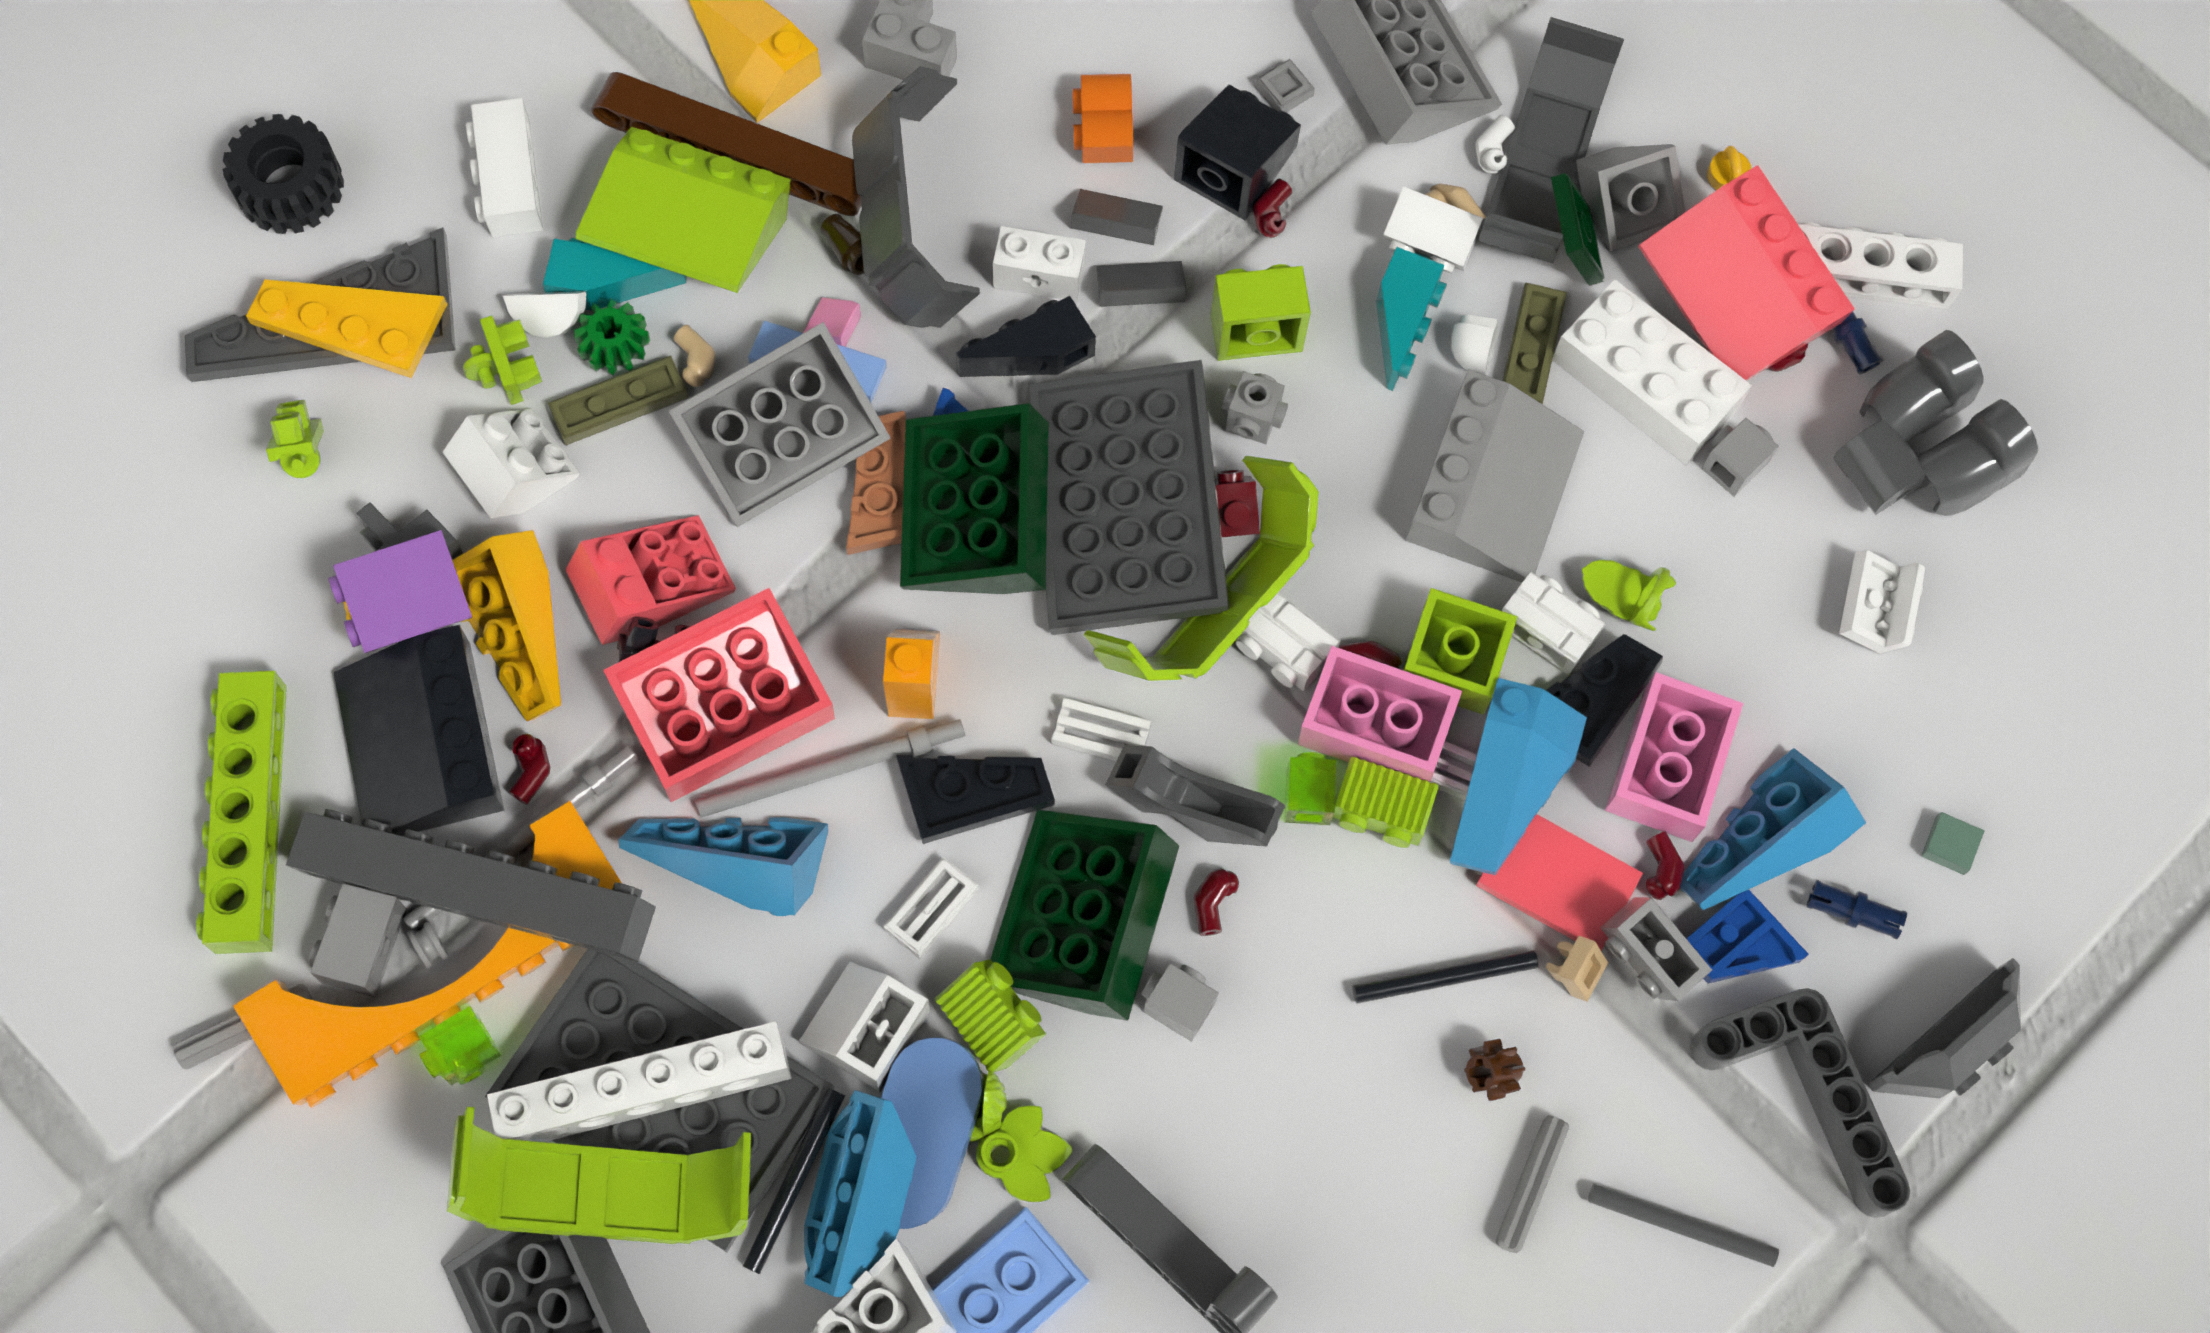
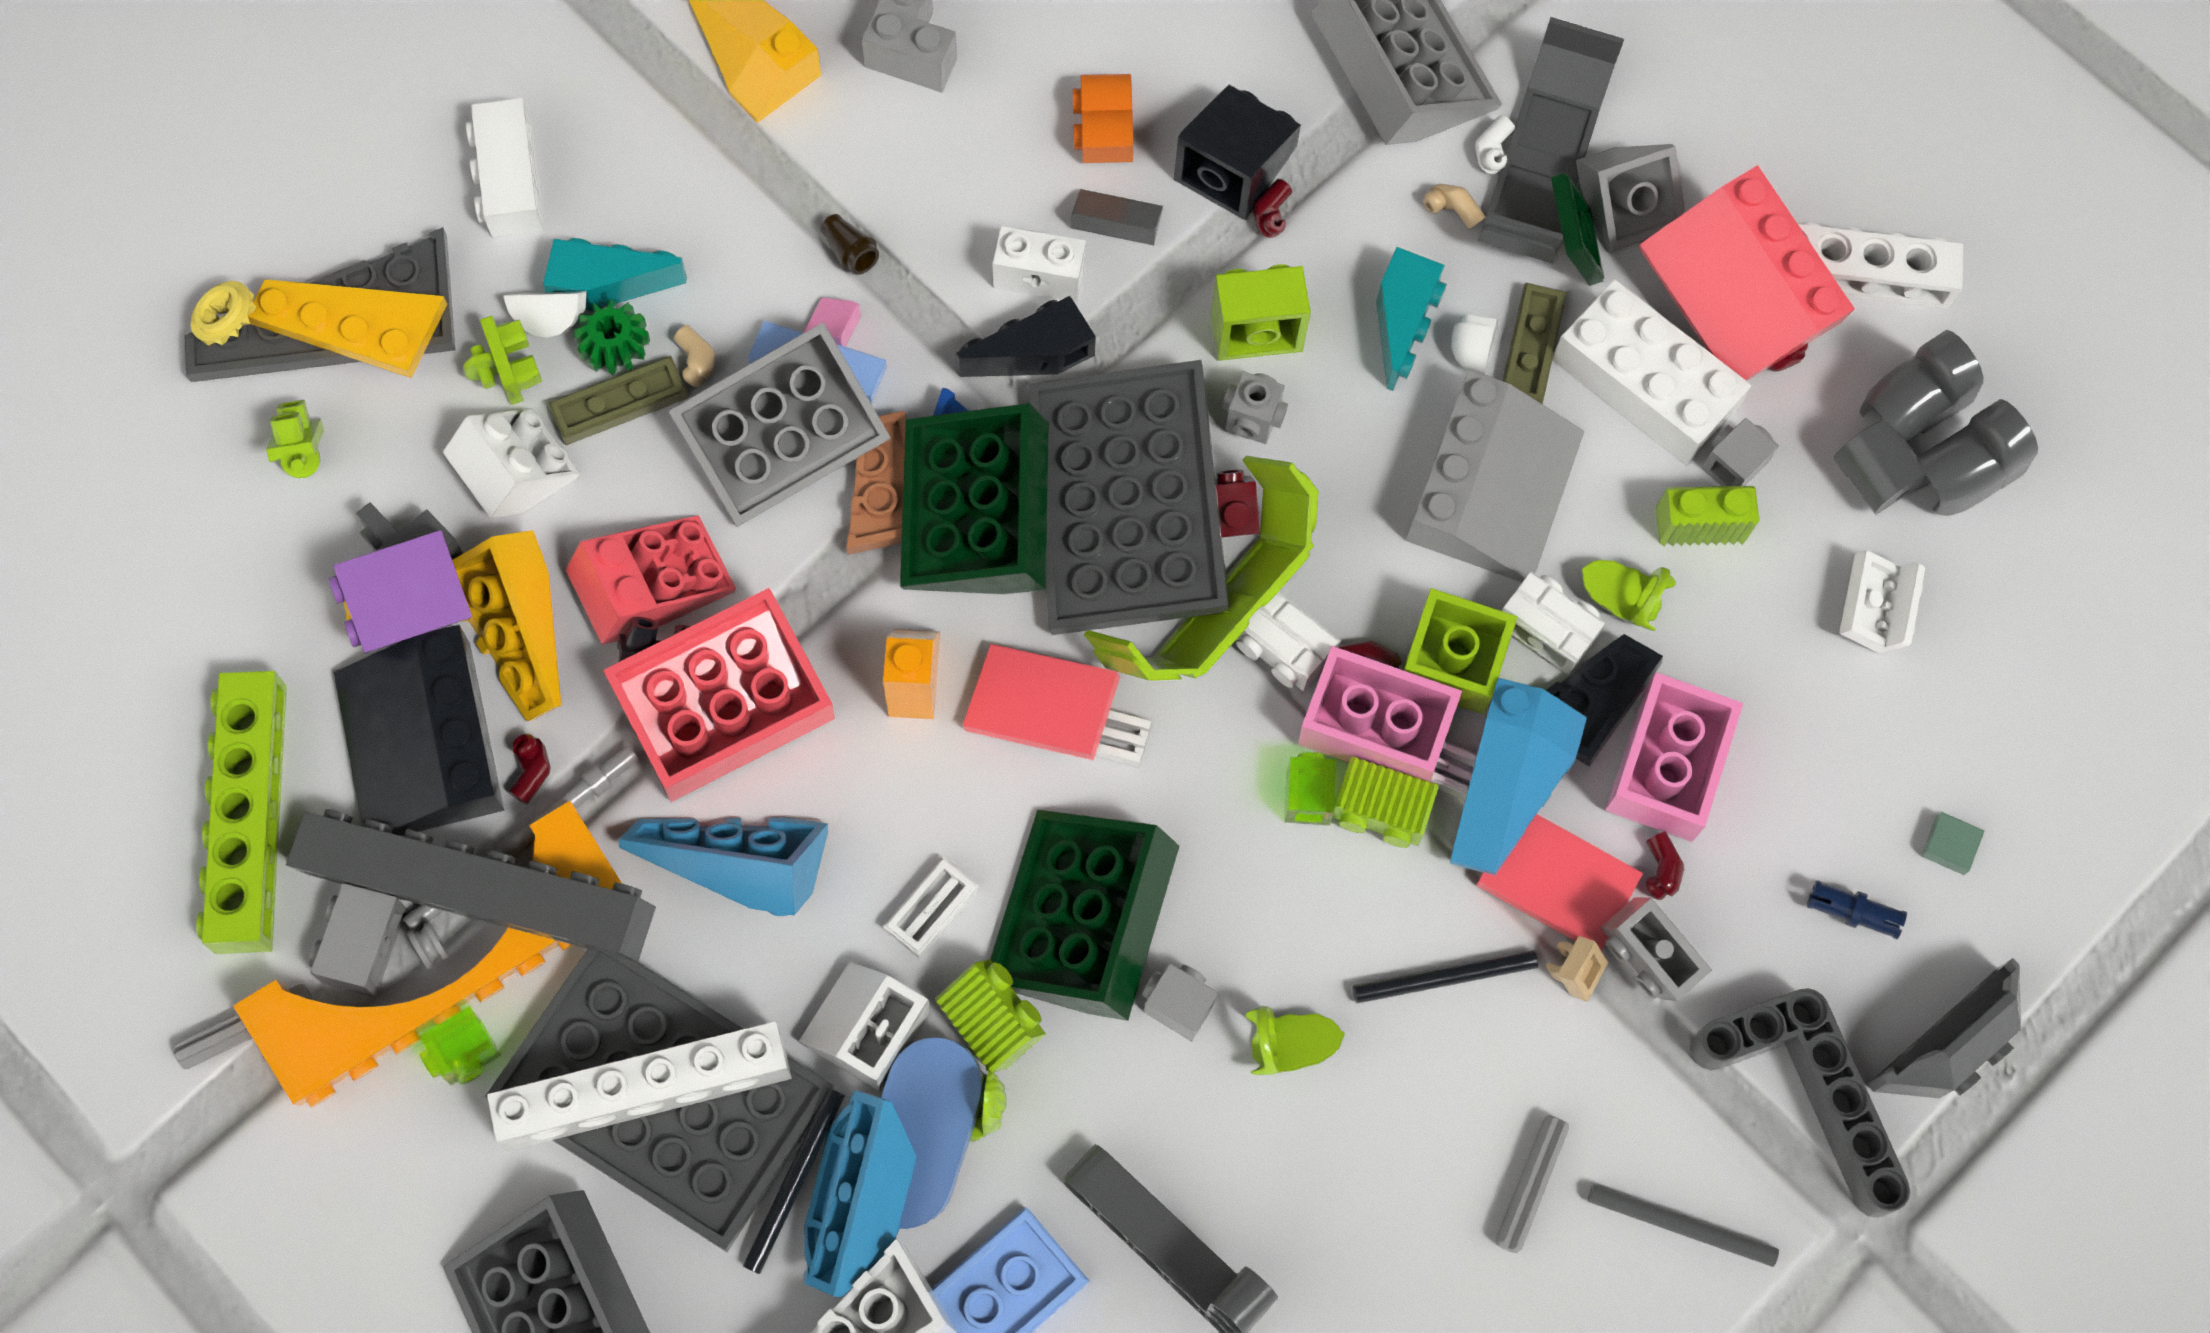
black tyre [222,114,344,234] -> none
lime windscreen [447,1107,751,1244] -> none
lime slope [576,127,791,293] -> none
reddish brown beam [591,72,861,216] -> none
light grey bar [696,719,965,818] -> none
dark grey windscreen [852,66,980,328] -> none
black wing [896,755,1055,844] -> none
lime plate [976,1106,1073,1202] -> none
dark grey slope [1096,261,1186,307] -> none
dark grey arch [1105,745,1285,847] -> none
dark red arm [1193,868,1239,936] -> none
light grey tile [1256,59,1315,113] -> none
white brick [1383,186,1483,274] -> none
reddish brown gear [1464,1039,1526,1101] -> none
dark azure wedge [1680,748,1866,910] -> none
blue wing [1686,890,1809,984] -> none
yellow tile [1707,146,1751,190] -> none
dark blue pin [1832,312,1884,374] -> none
none -> light yellow gear [190,281,256,346]
none -> coral tile [963,644,1120,760]
none -> lime piece [1246,1006,1345,1075]
none -> lime brick [1656,486,1760,546]

